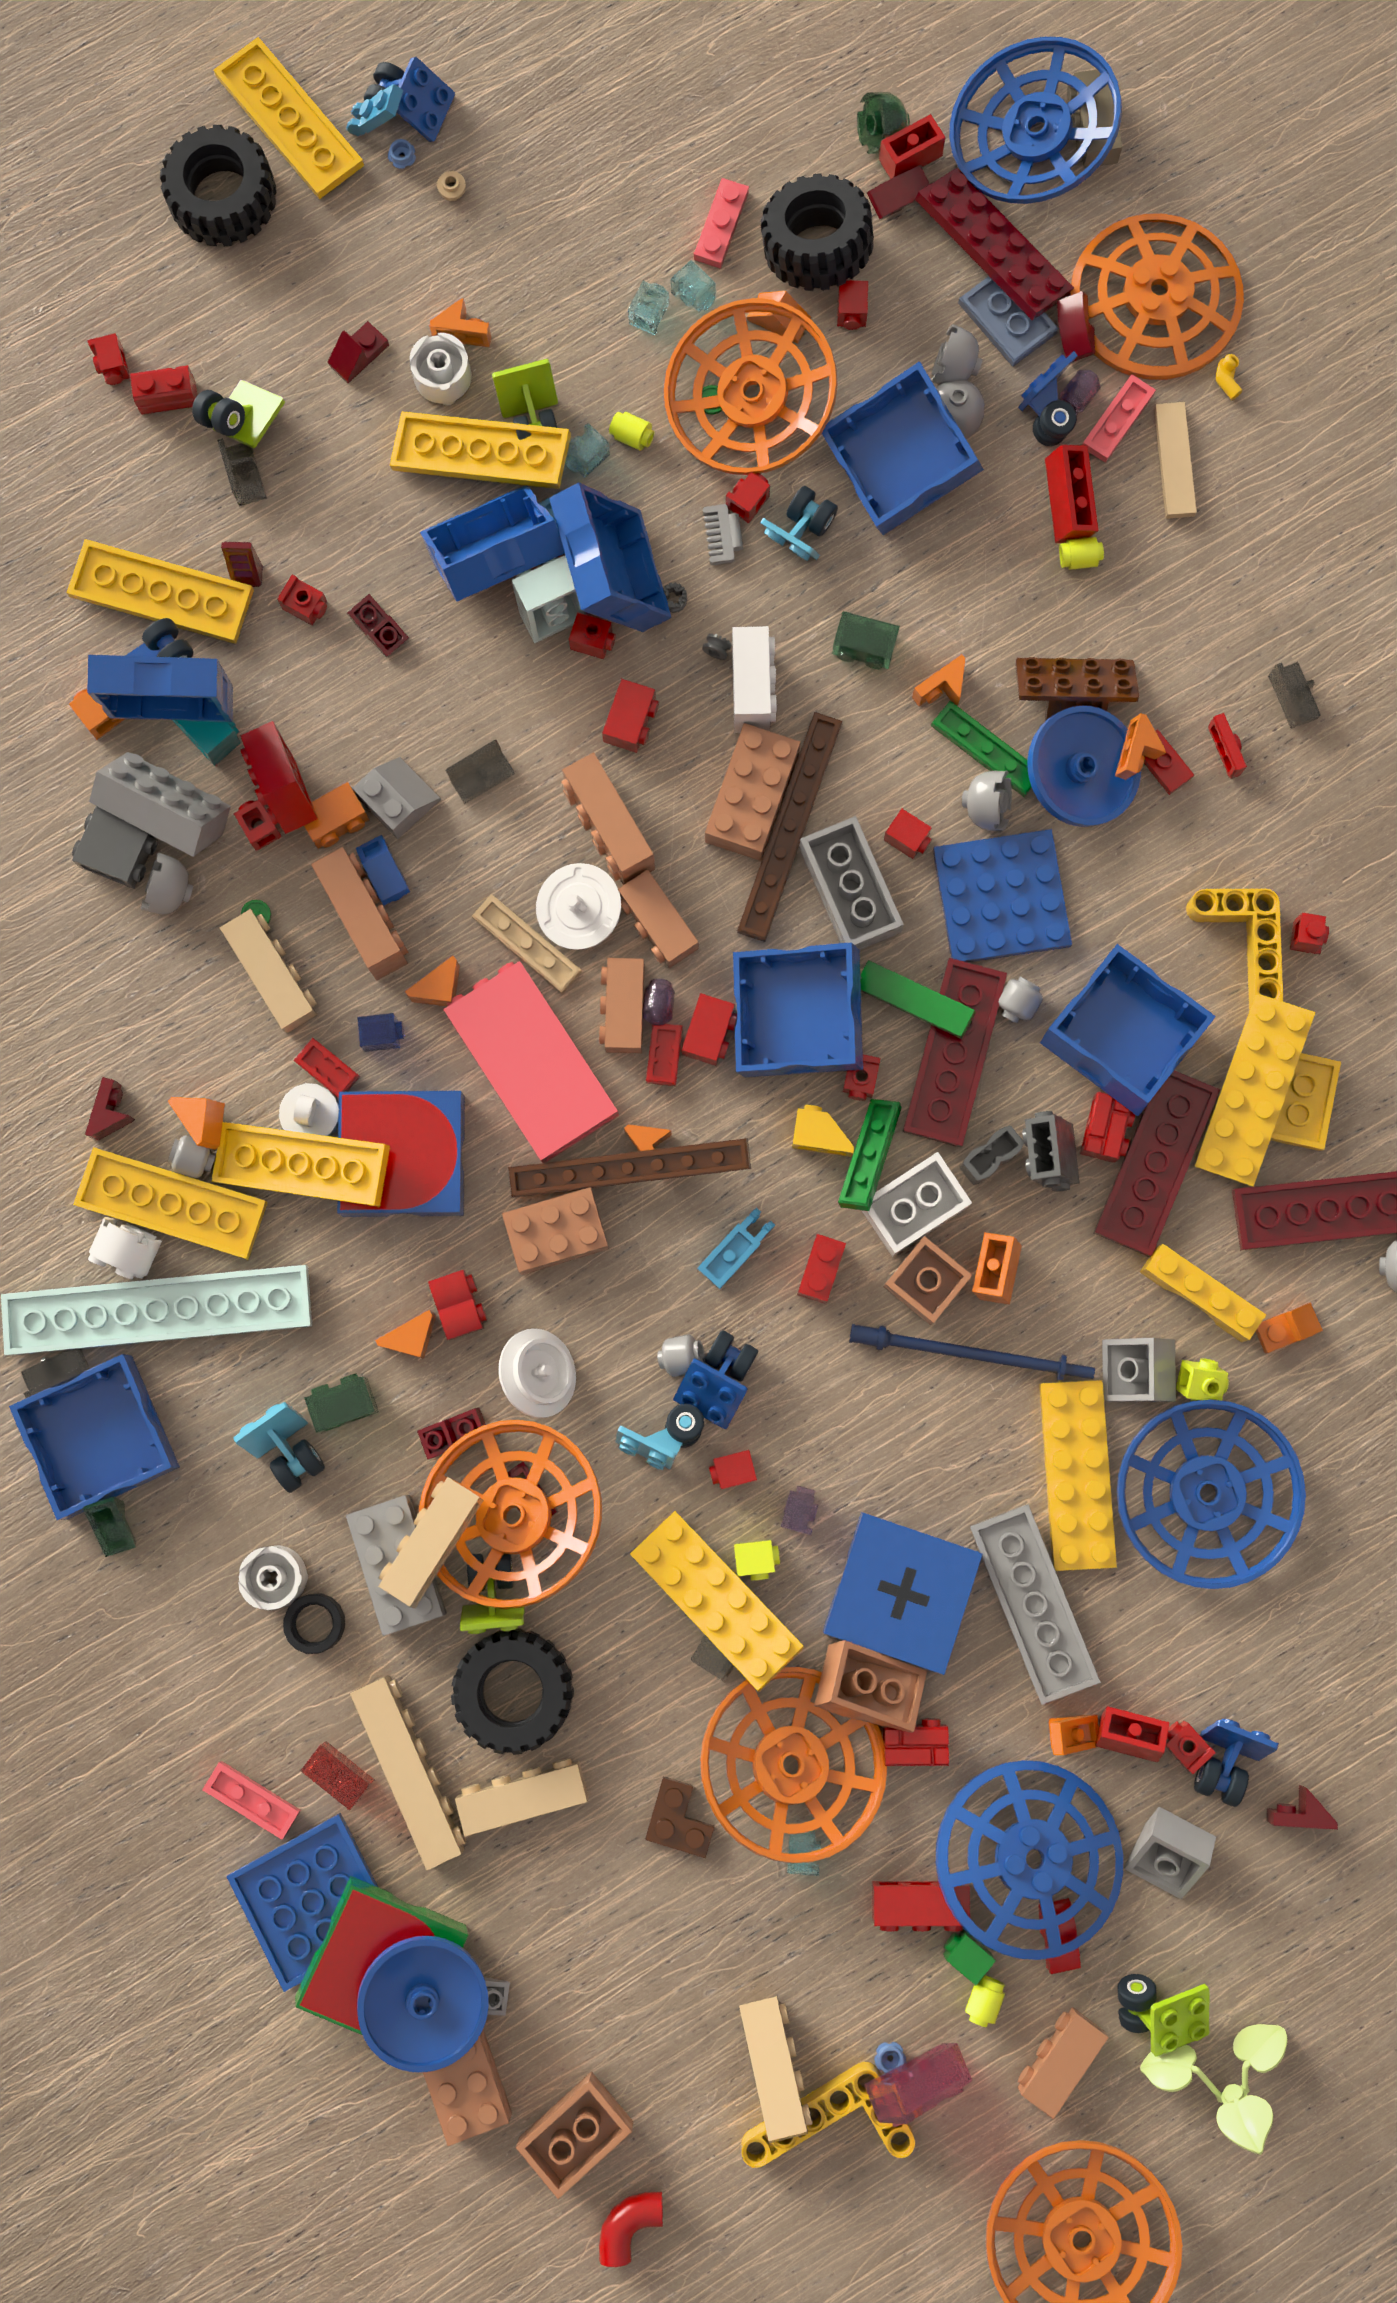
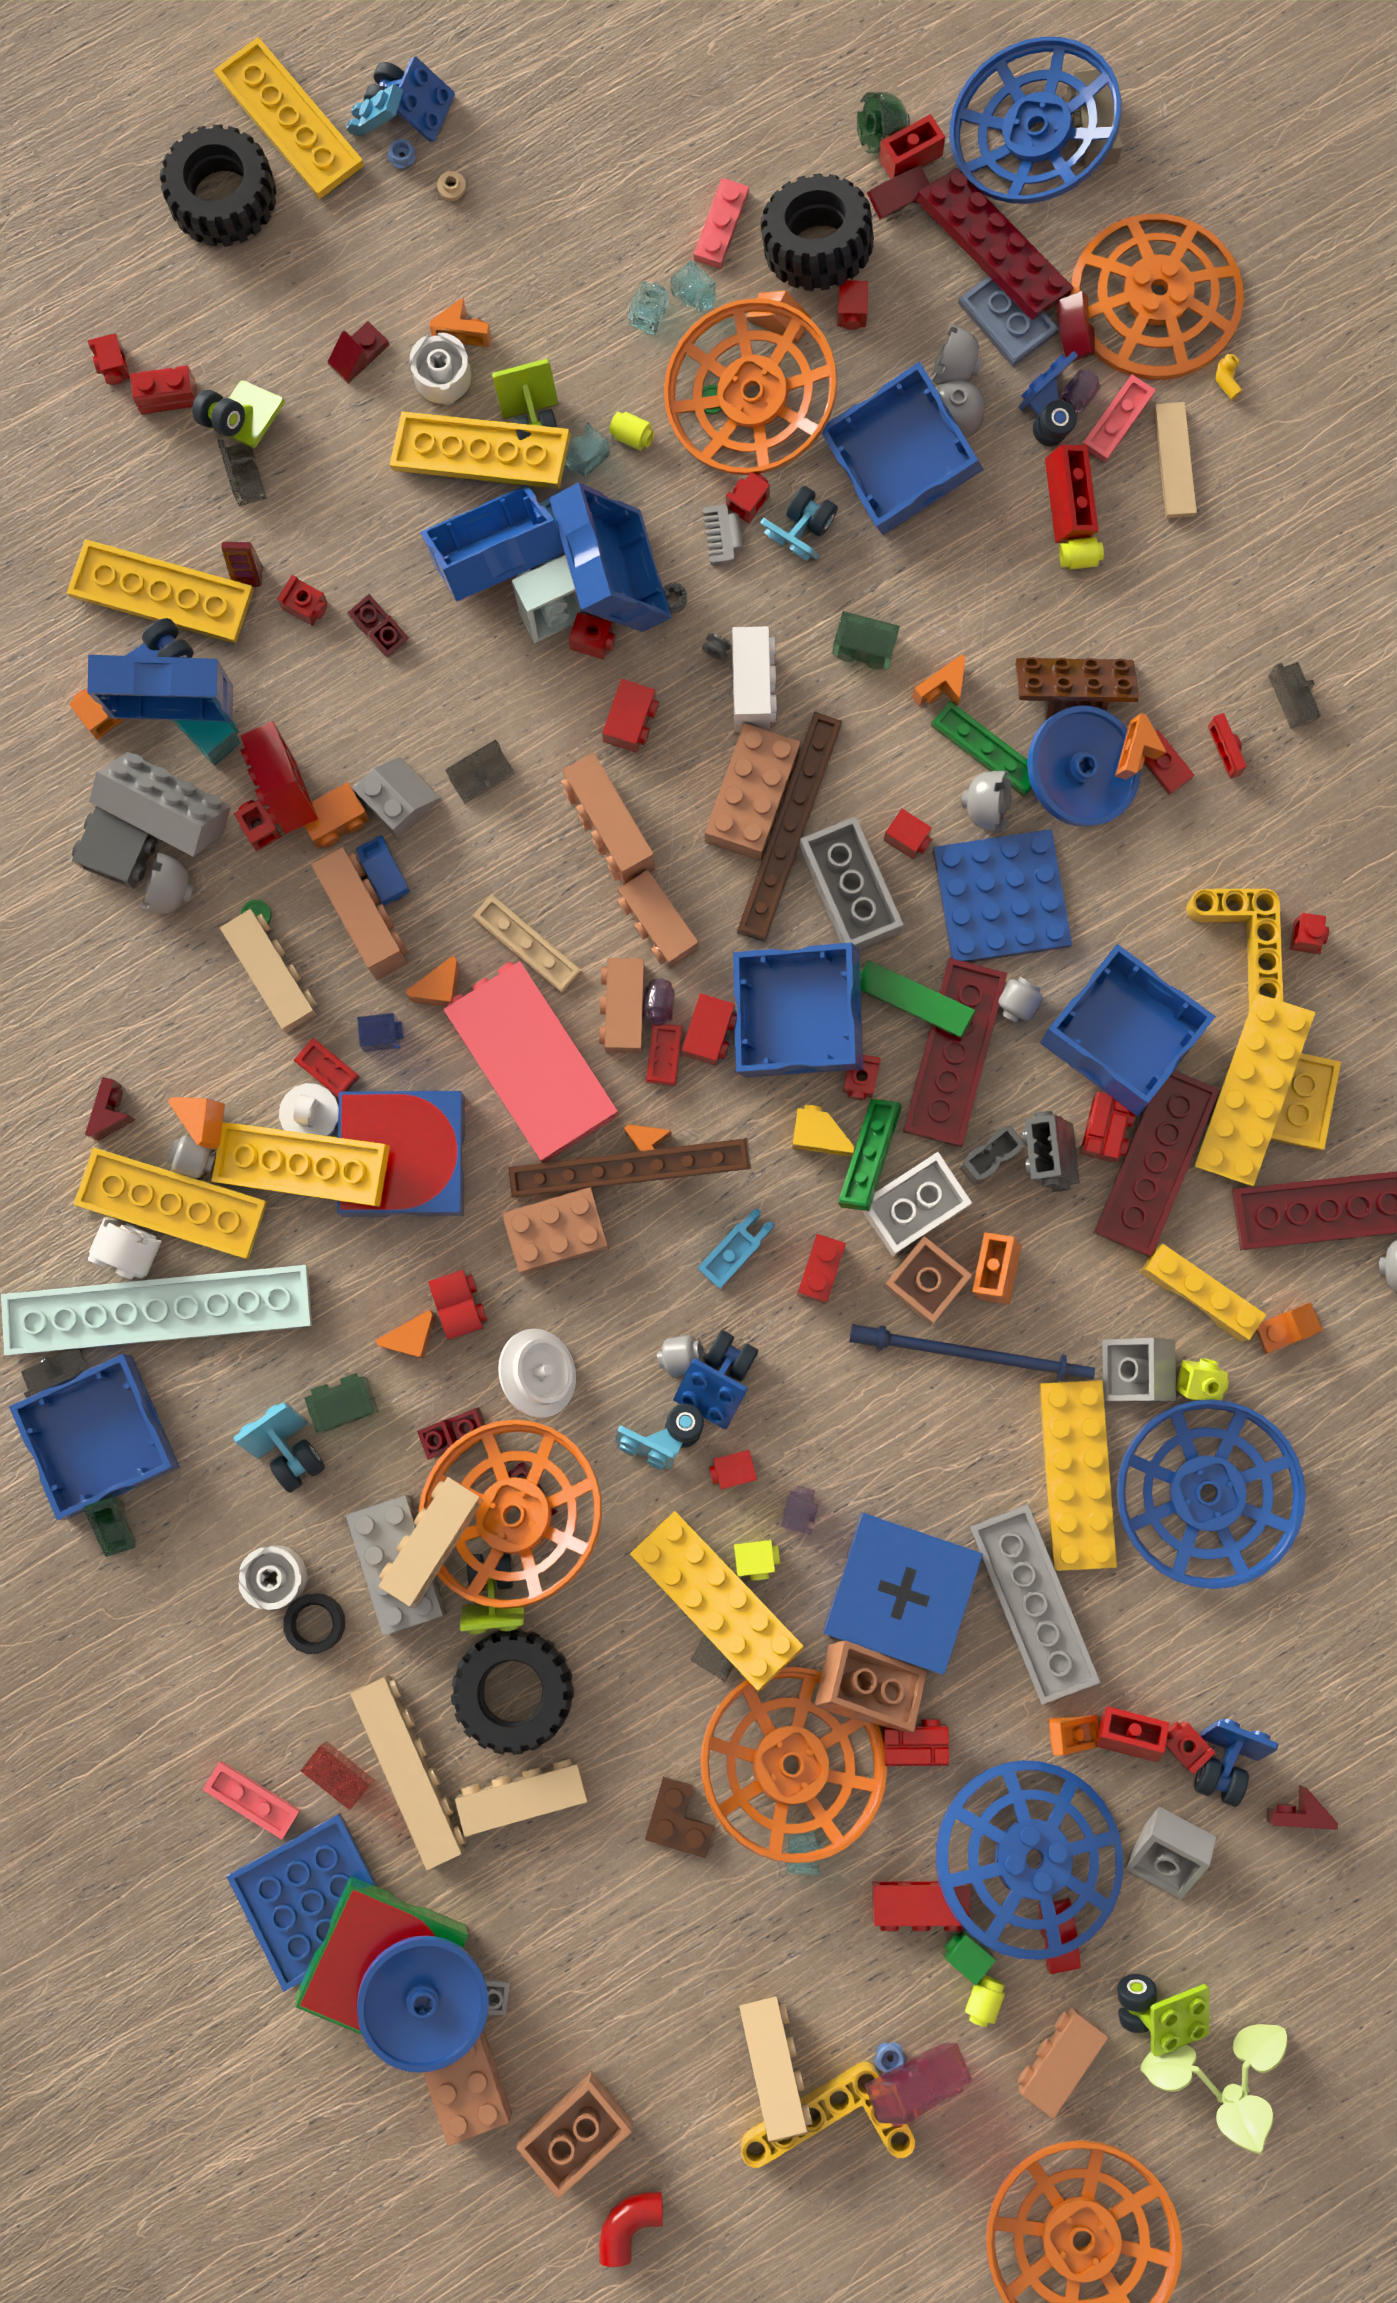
white piece [536,863,622,950] -> none

